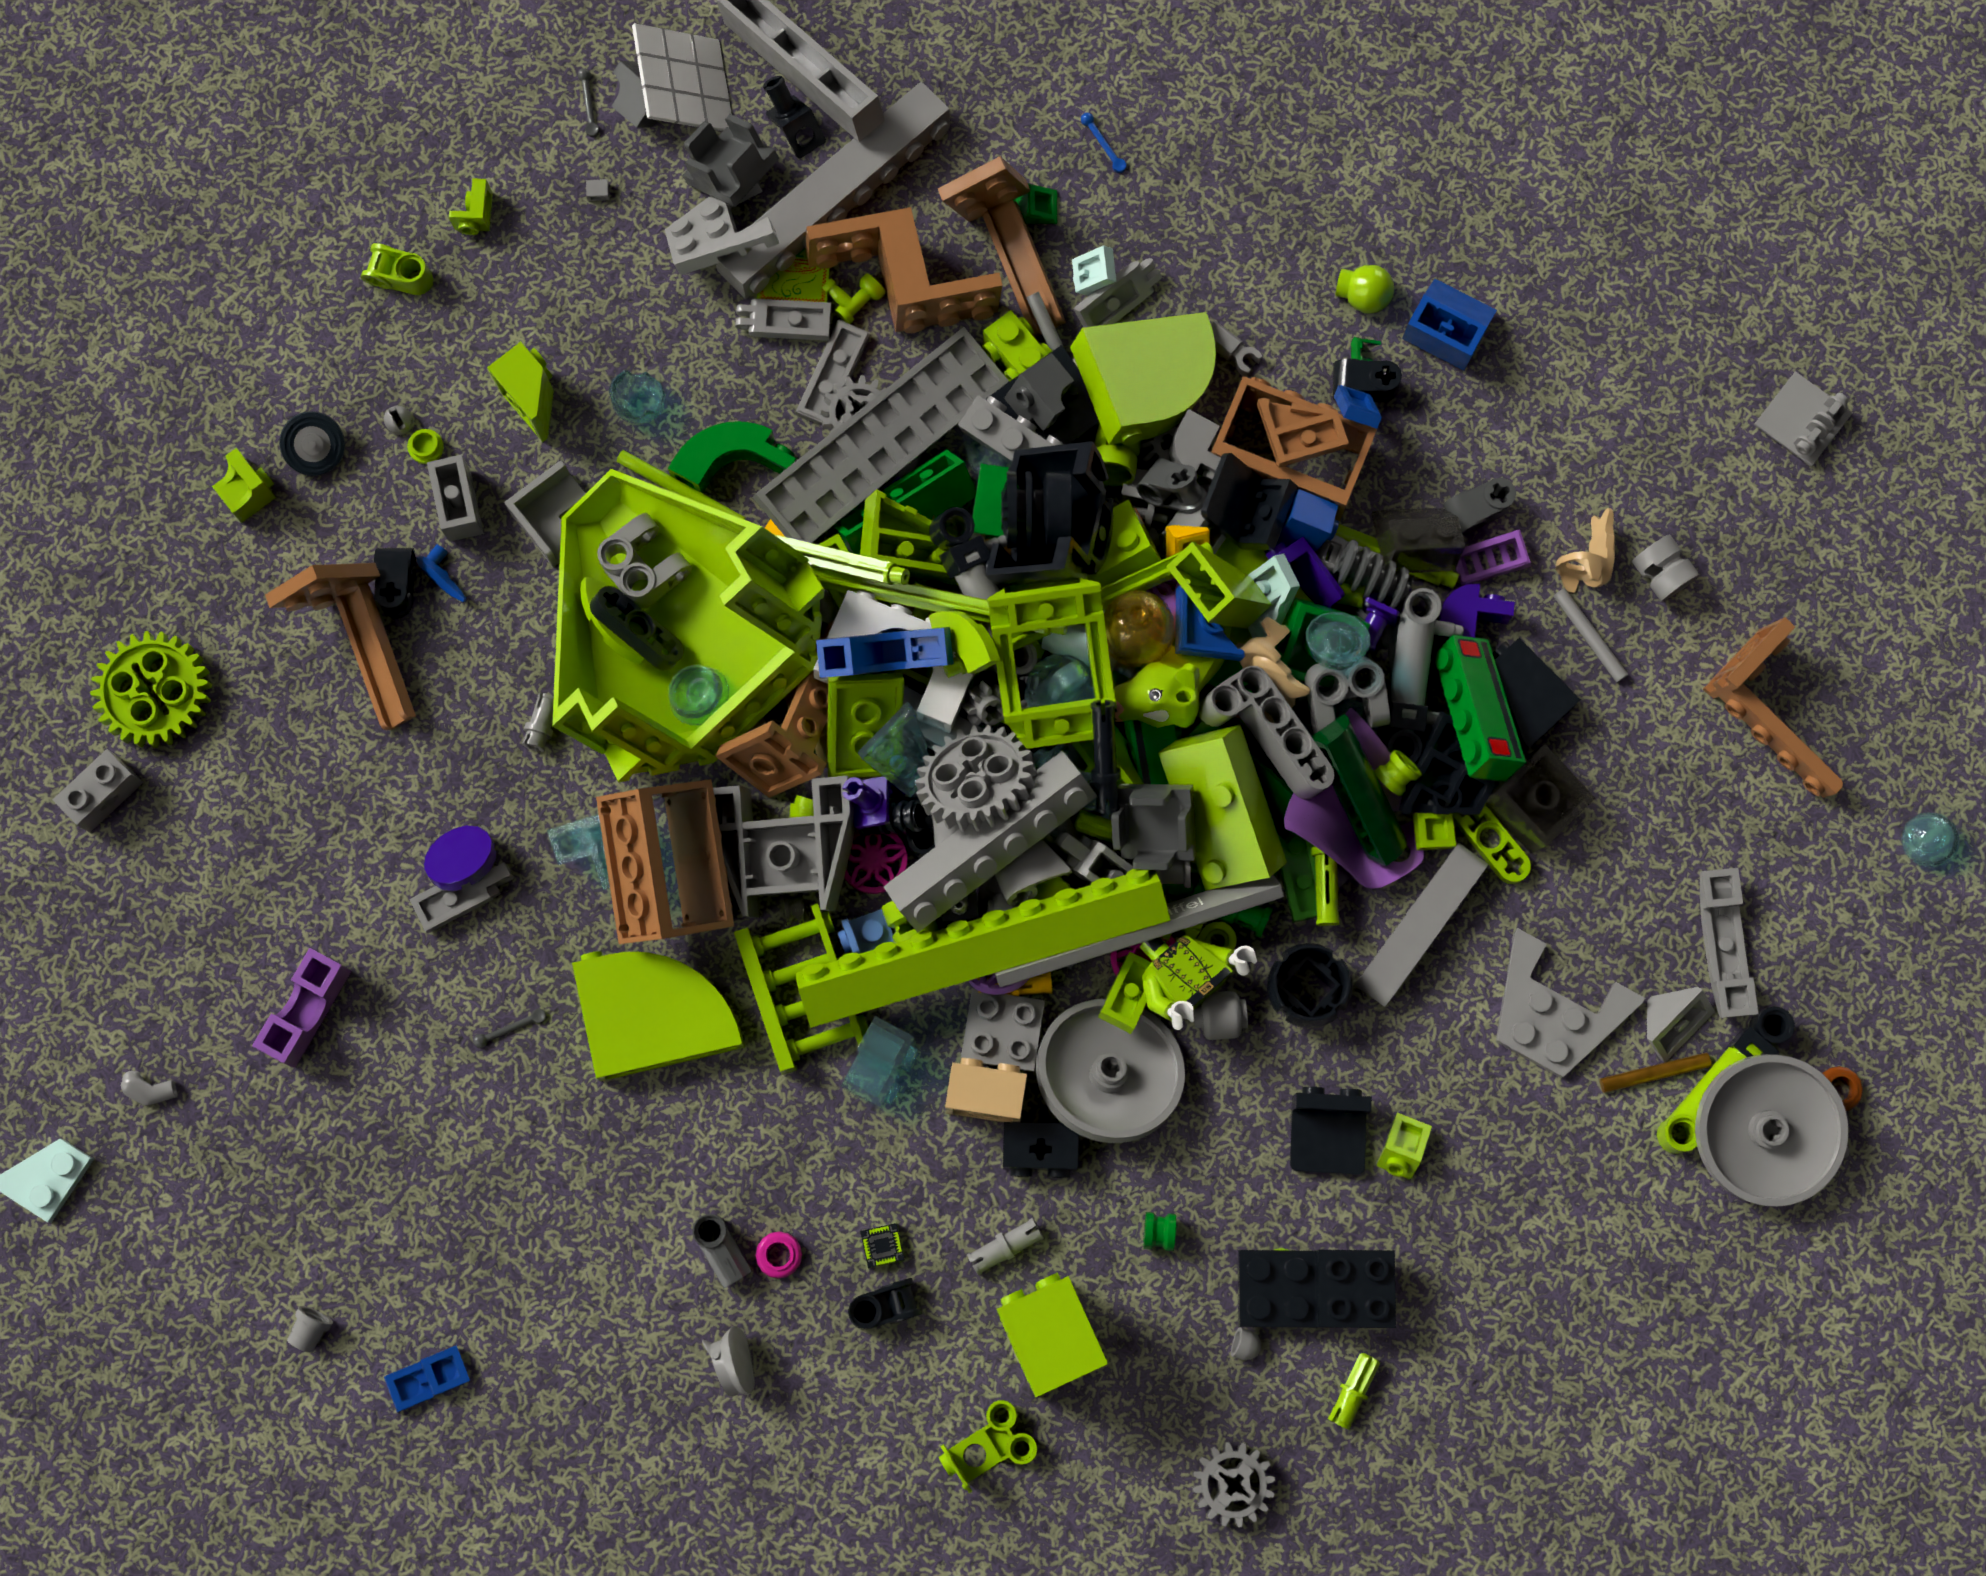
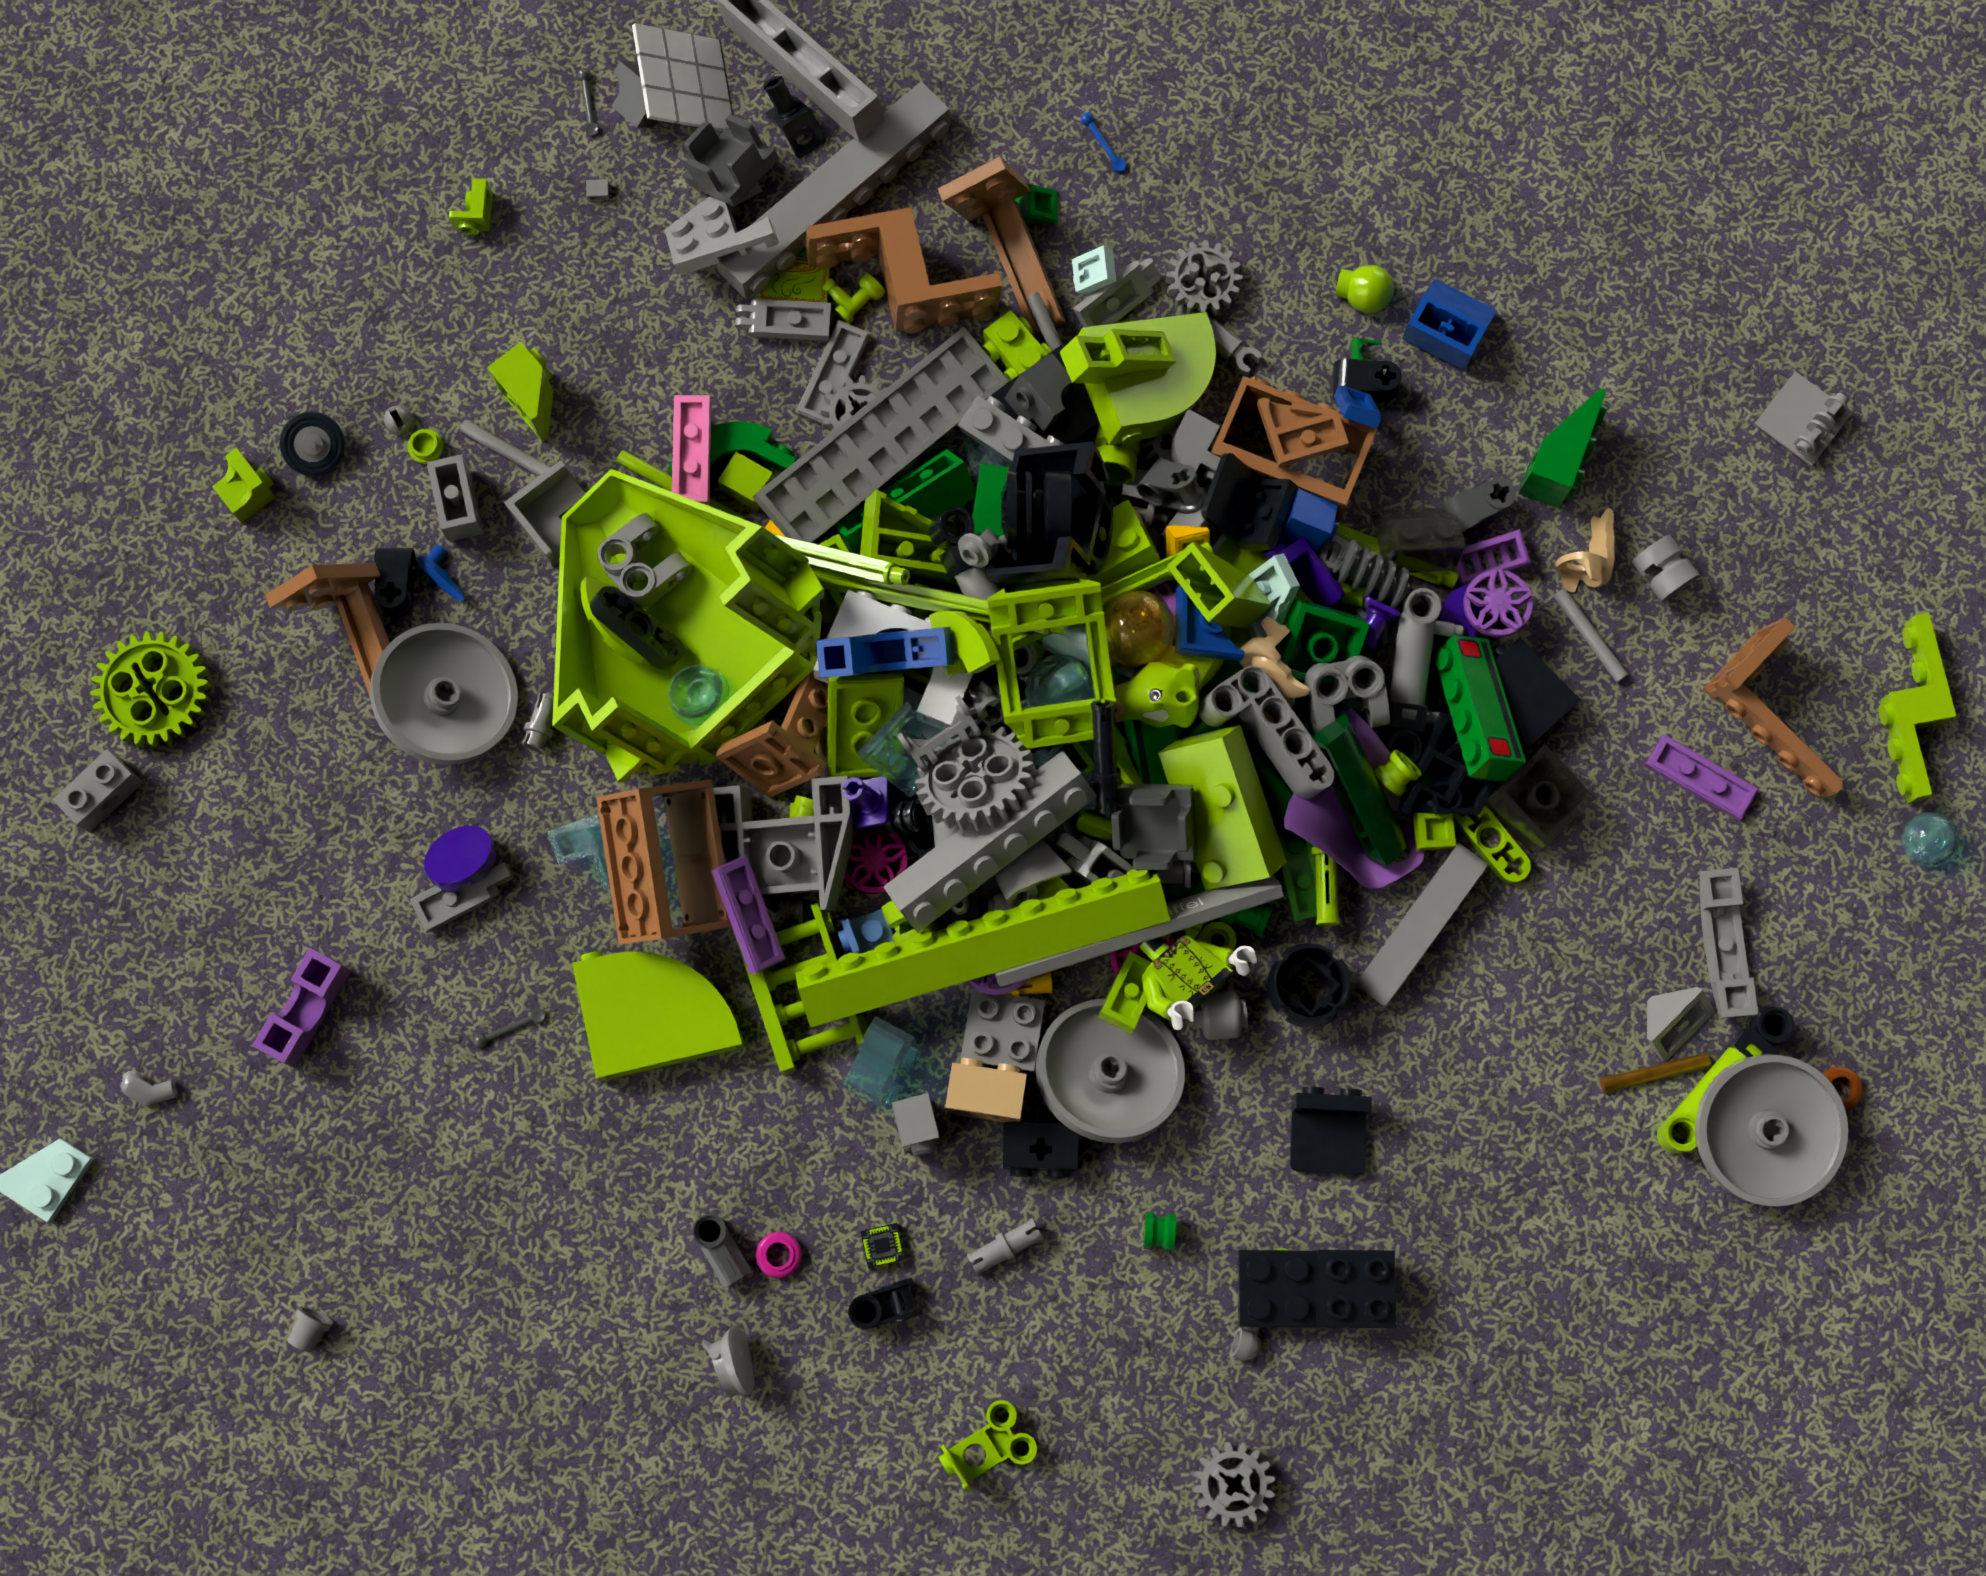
lime piece [361,243,433,295] -> none
blue slope [384,1345,470,1413] -> none
clear light blue hair [609,370,666,424] -> none
lime hose [997,1272,1108,1397] -> none
clear light blue hat [1306,612,1370,670] -> none
lime axle [1327,1353,1380,1430] -> none
lime bracket [1377,1112,1432,1179] -> none
light grey wing [1496,928,1645,1078] -> none
none -> light grey dish [370,623,518,765]
none -> light grey bar [460,419,551,476]
none -> bright pink piece [672,395,712,504]
none -> medium lavender tile [711,856,786,974]
none -> lime brick [718,452,774,512]
none -> light grey brick [891,1093,941,1156]
none -> light grey piece [897,695,982,771]
none -> light grey plate [958,527,999,568]
none -> lime slope [1060,329,1177,384]
none -> light grey gear [1165,240,1242,316]
none -> medium lavender wheel [1463,569,1533,637]
none -> green slope [1518,389,1608,508]
none -> medium lavender tile [1644,734,1759,822]
none -> lime bracket [1878,613,1956,804]

